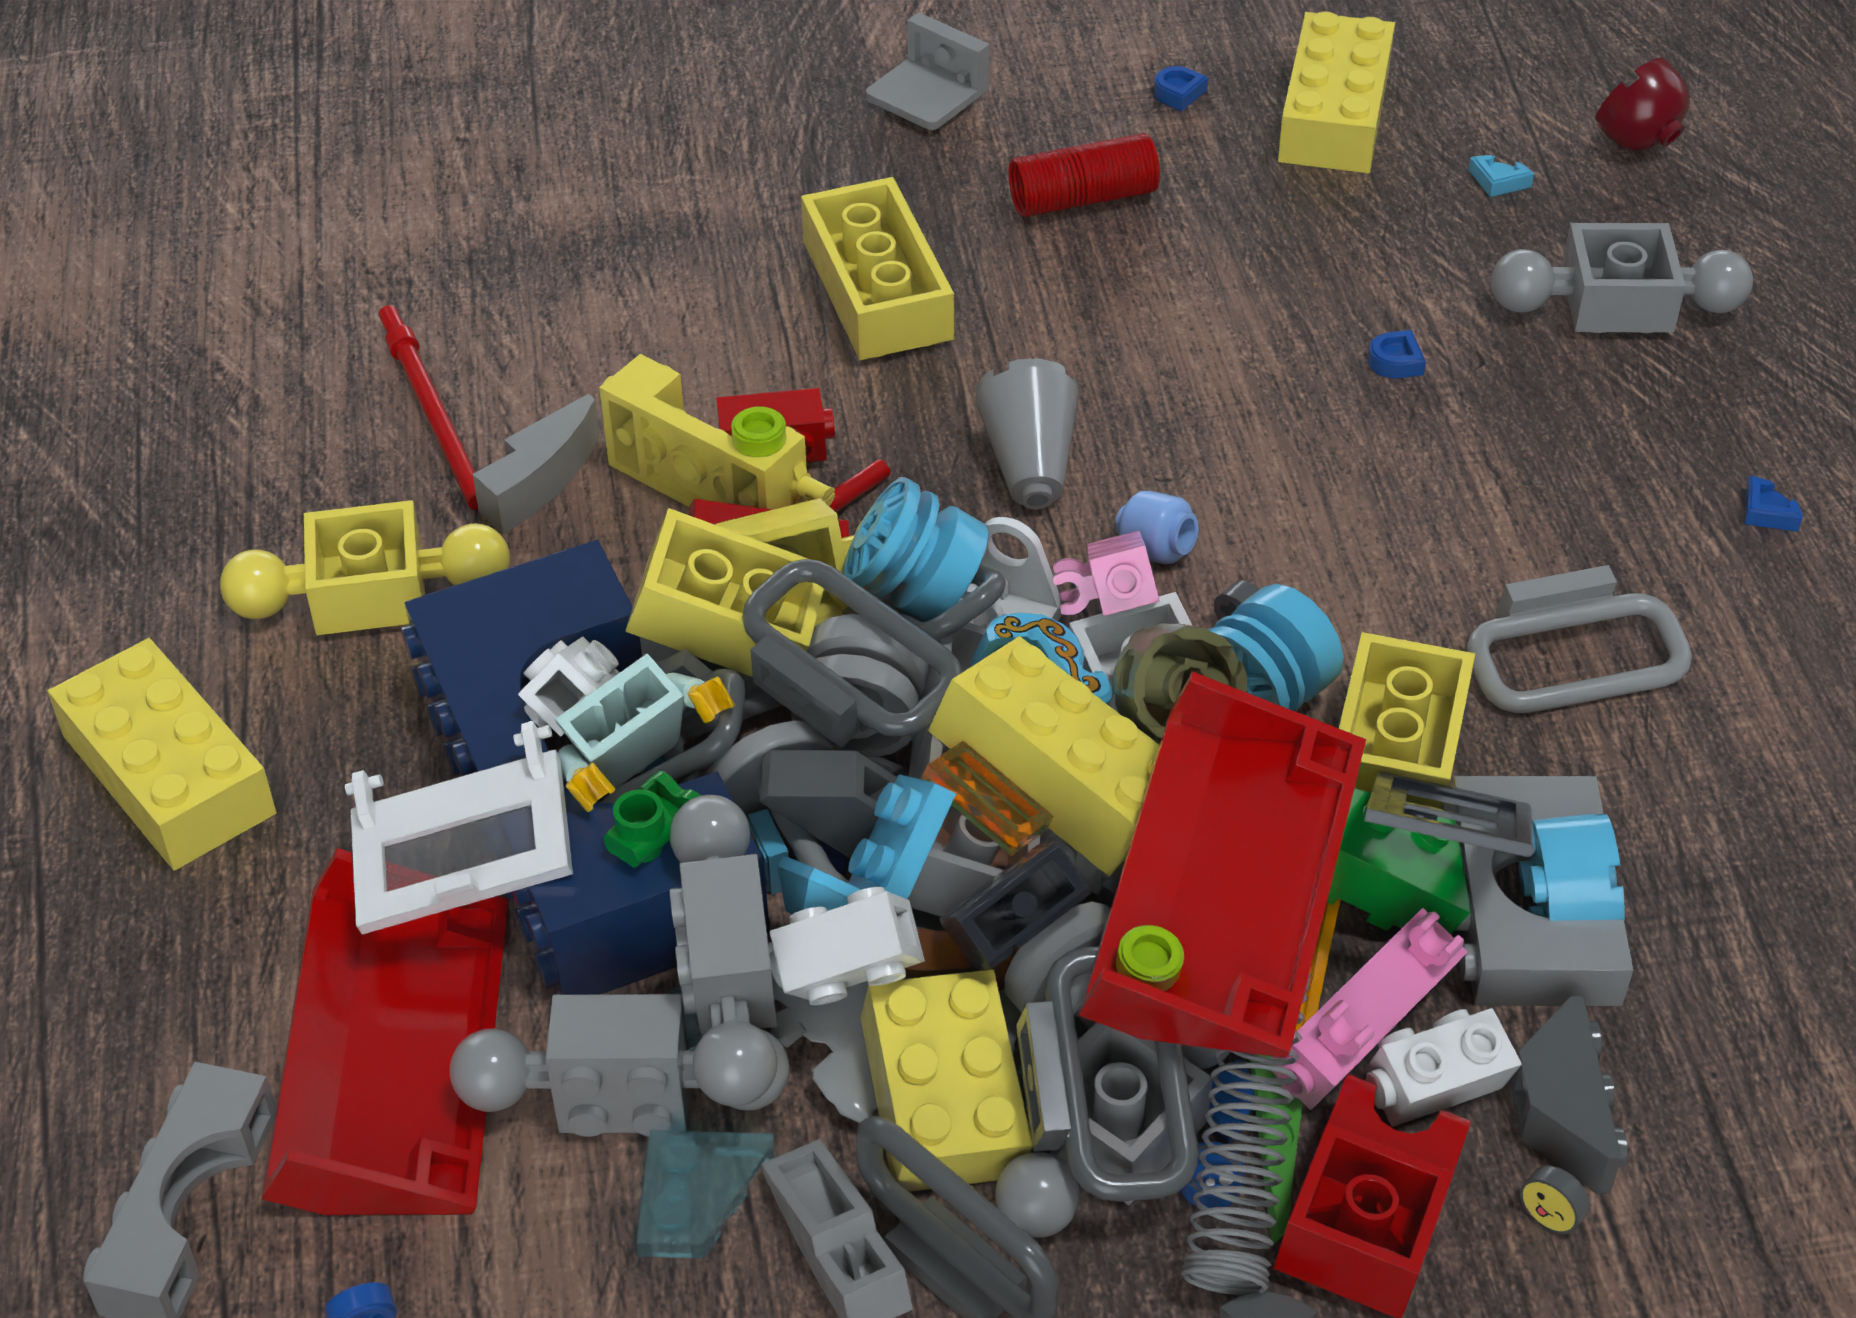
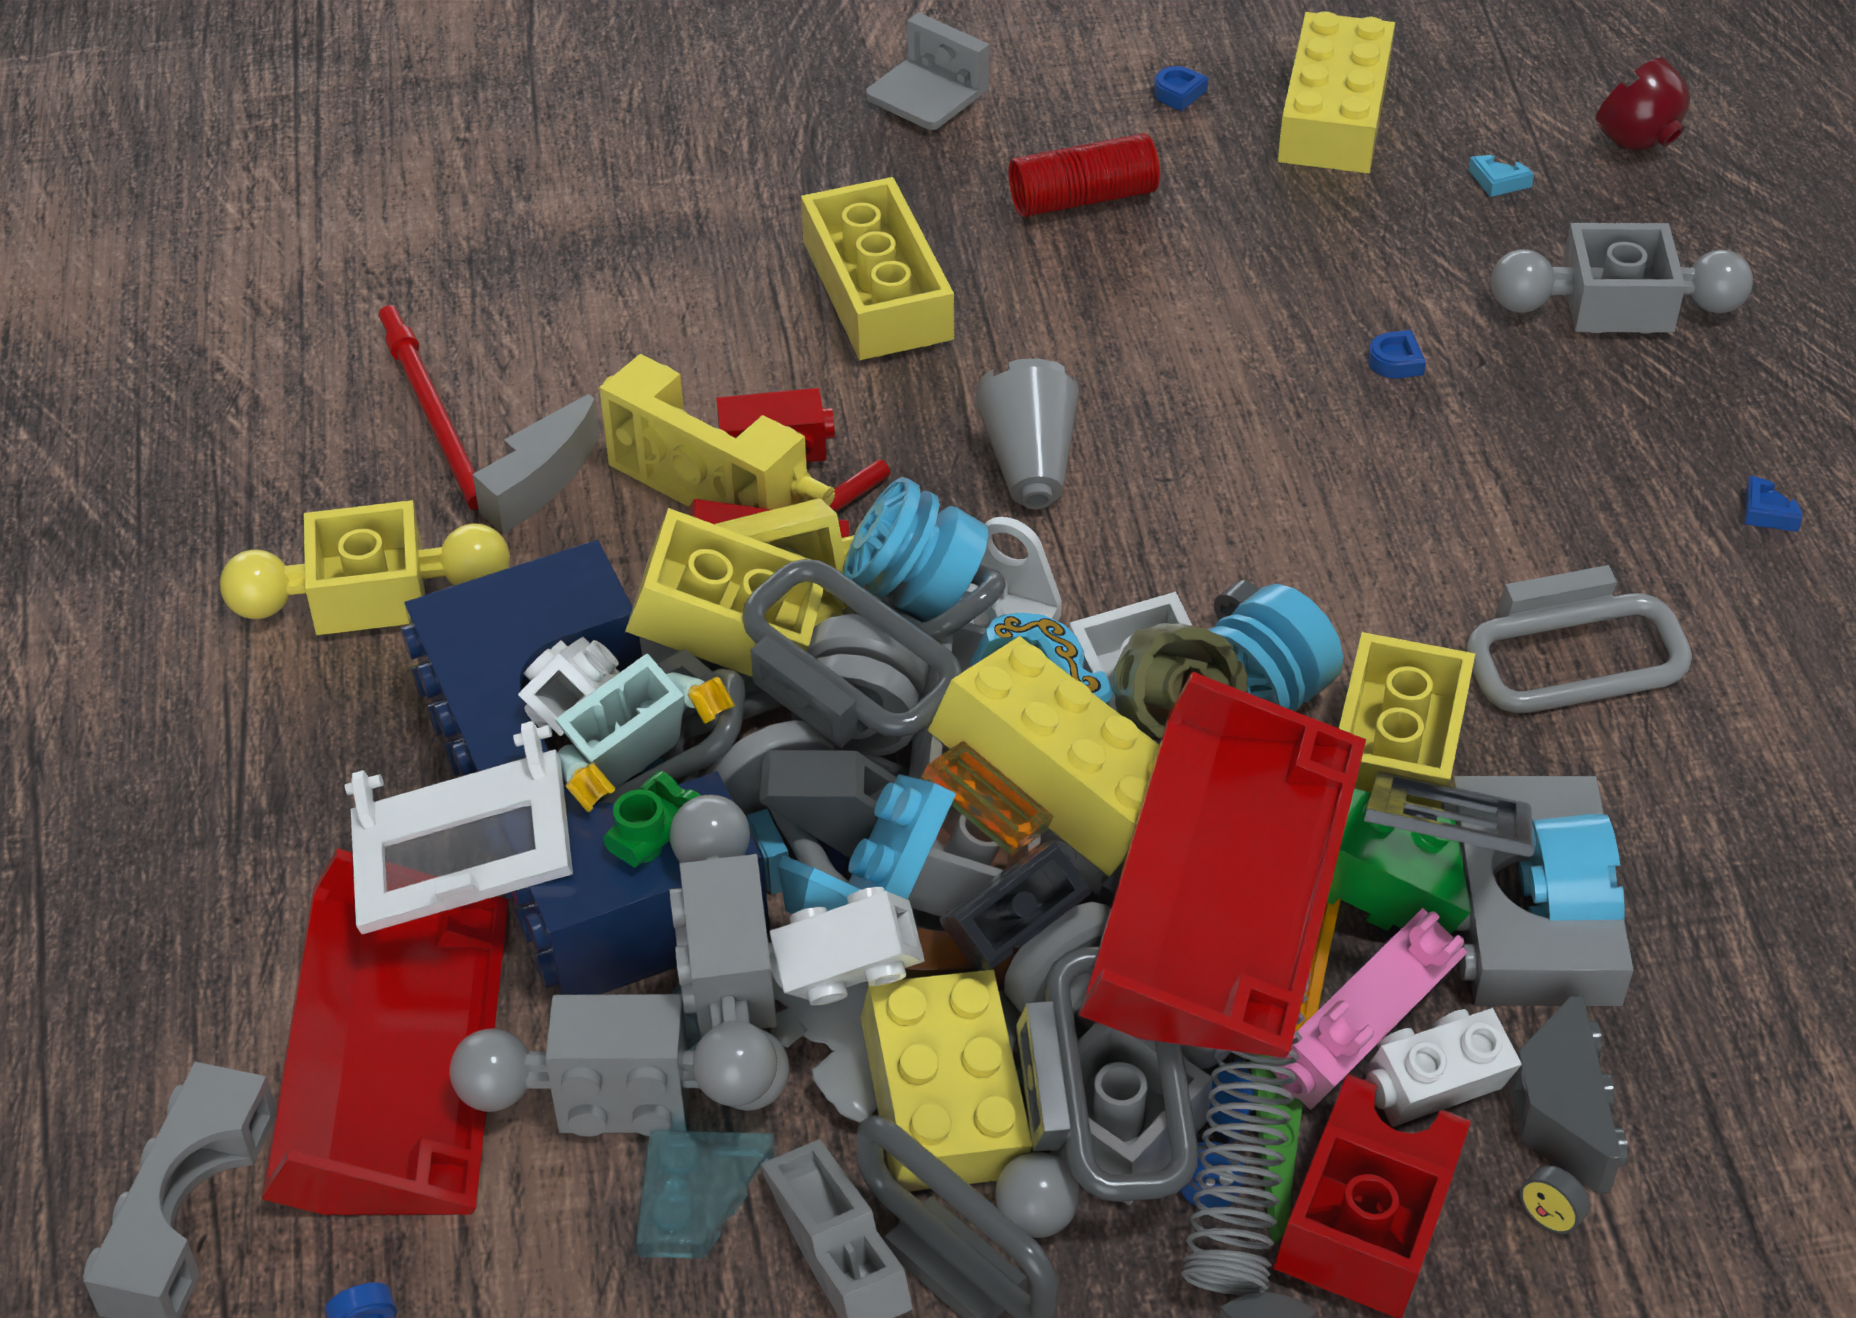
light yellow brick [47,637,277,871] -> none
lime tile [731,407,786,457] -> none
bright pink brick [1052,530,1160,616] -> none
light blue head [1115,491,1199,565] -> none
lime tile [1116,925,1184,991] -> none

